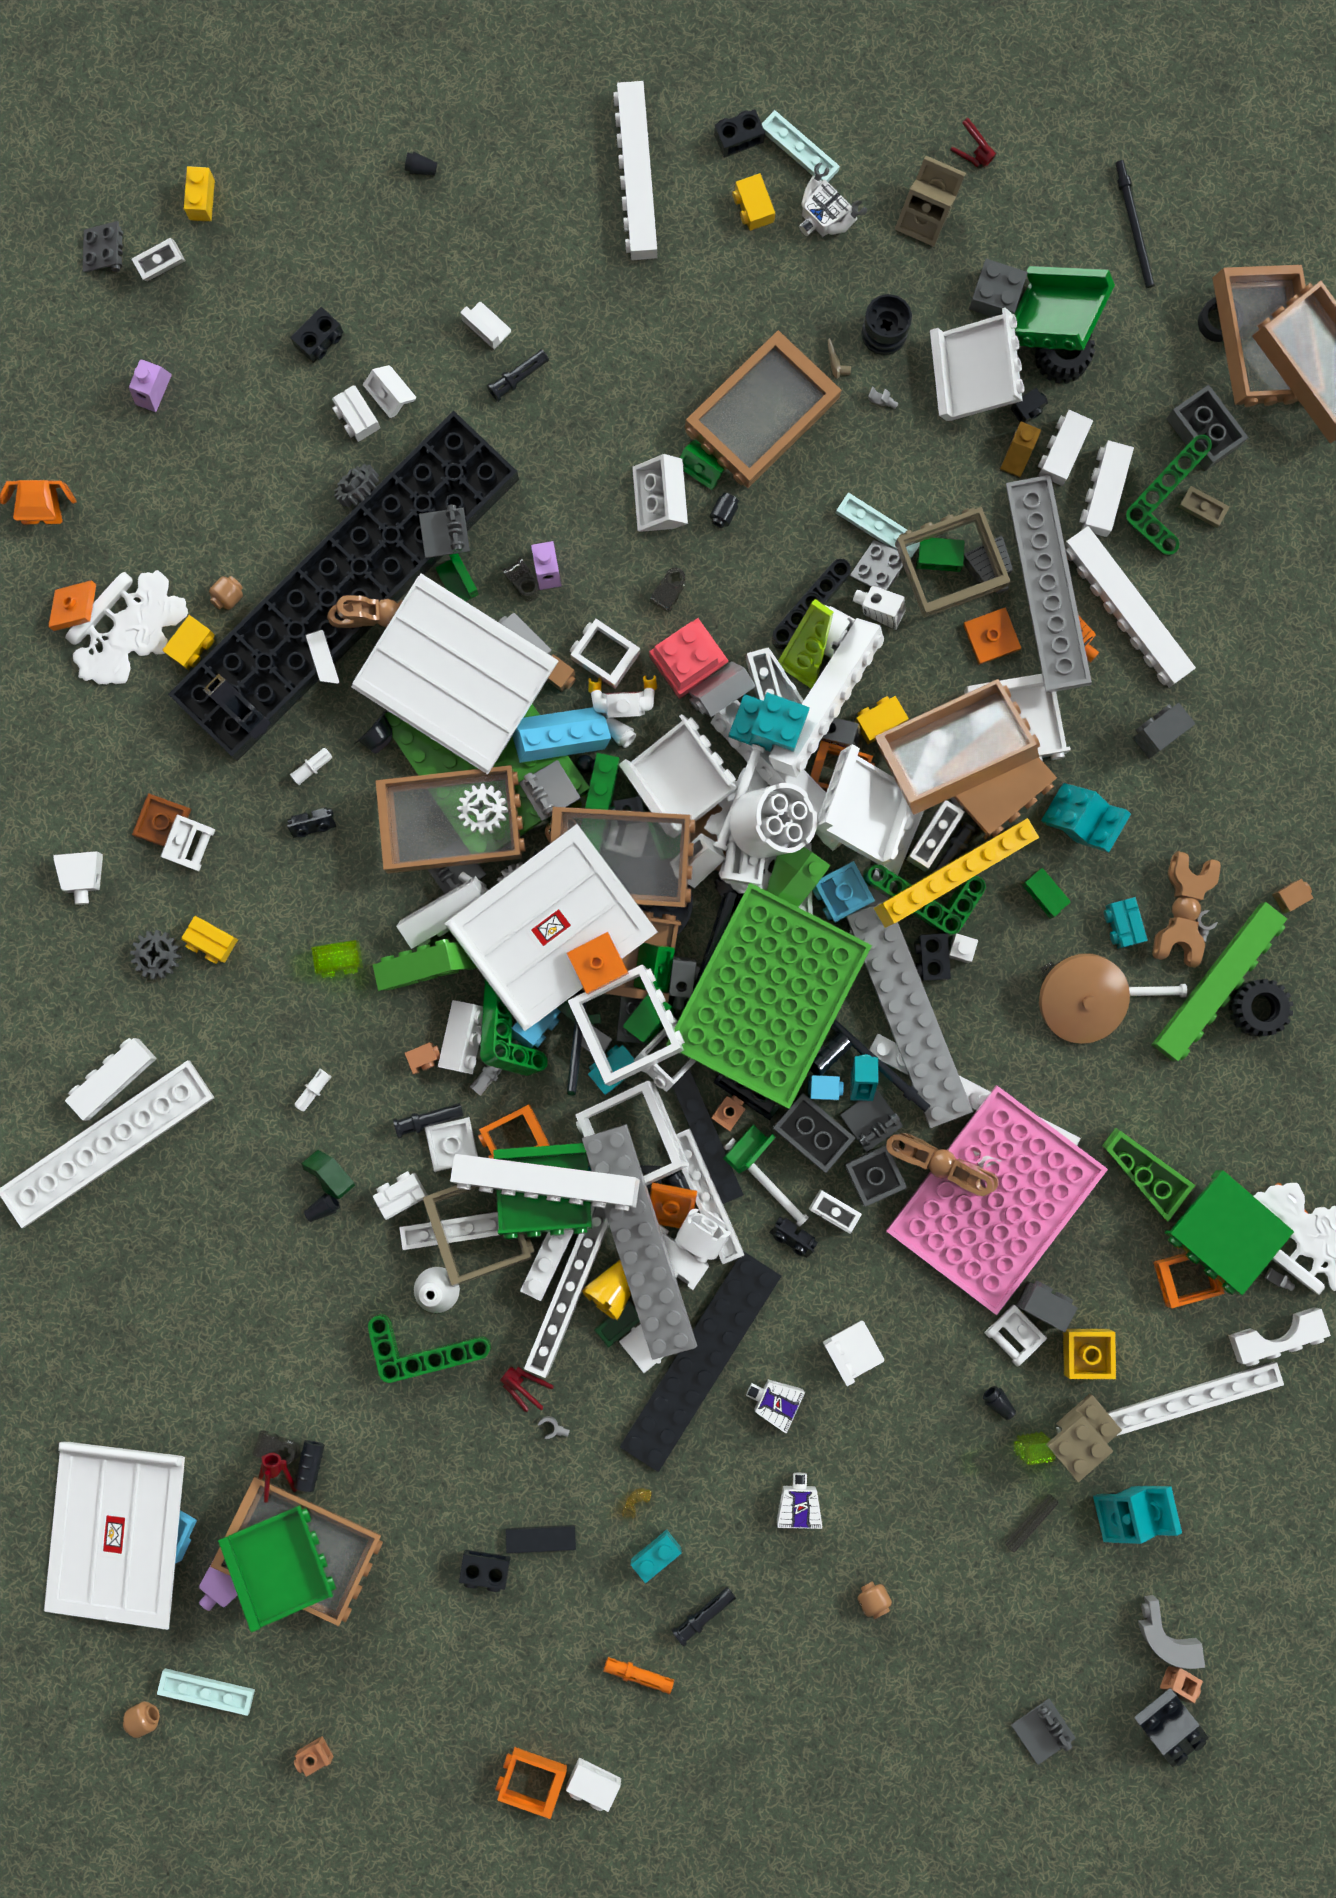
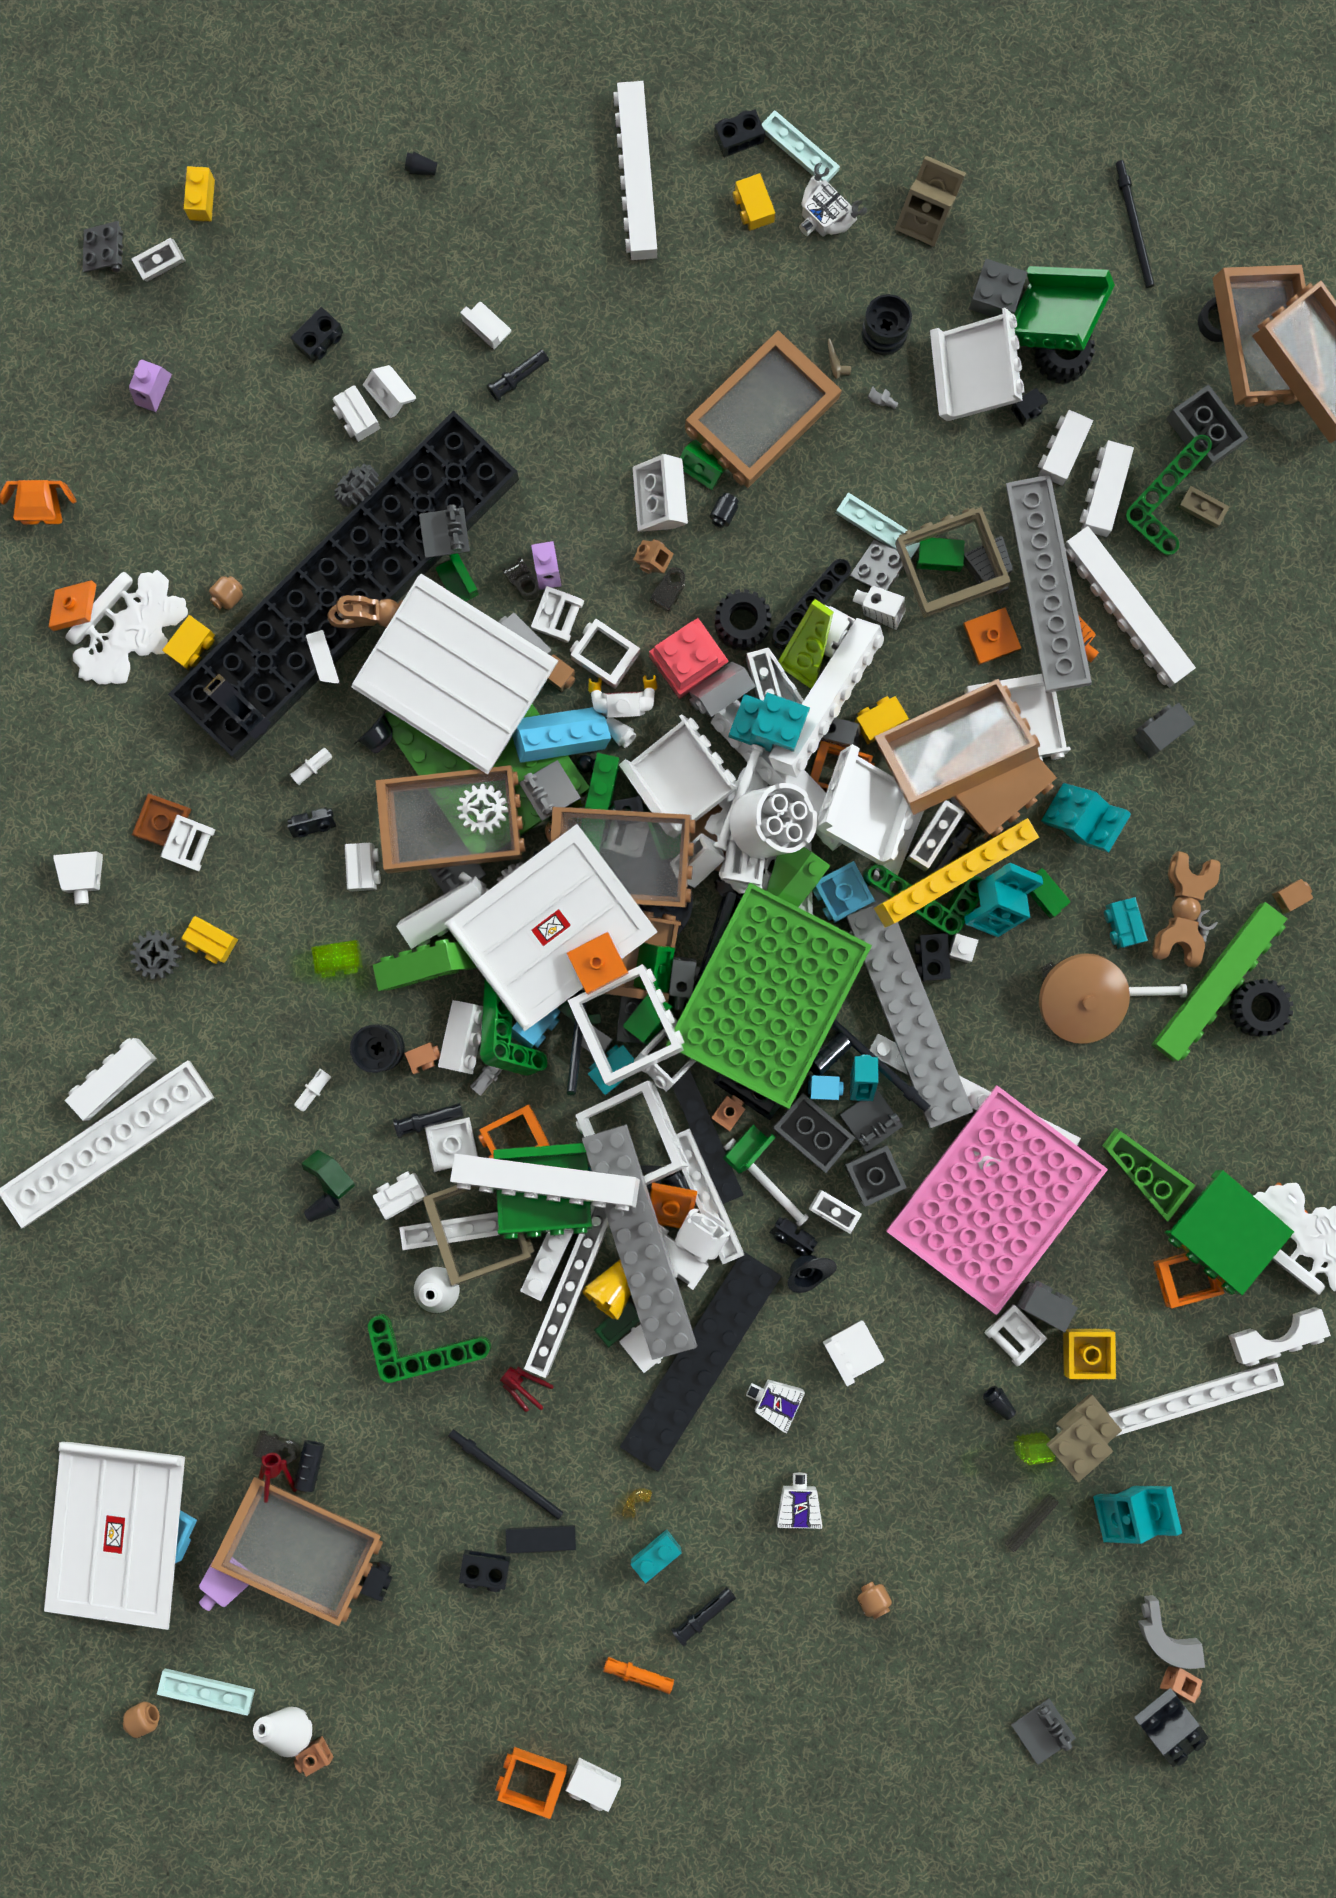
green panel [218,1505,336,1633] -> none
light grey piece [538,1416,570,1439] -> none
medium nougat piece [886,1133,999,1196] -> none
dark red plant [950,117,997,168] -> none
pearl gold slope [1000,422,1041,478] -> none
light grey piece [1264,1268,1295,1291] -> none
none -> white cone [253,1707,312,1757]
none -> white brick [345,843,381,891]
none -> black wheel [350,1024,405,1073]
none -> black brick [360,1561,392,1602]
none -> black bar [448,1429,564,1520]
none -> white plate [531,586,584,643]
none -> medium nougat brick [633,539,673,574]
none -> black tyre [715,589,771,651]
none -> black piece [787,1255,837,1293]
none -> teal bracket [965,863,1043,937]

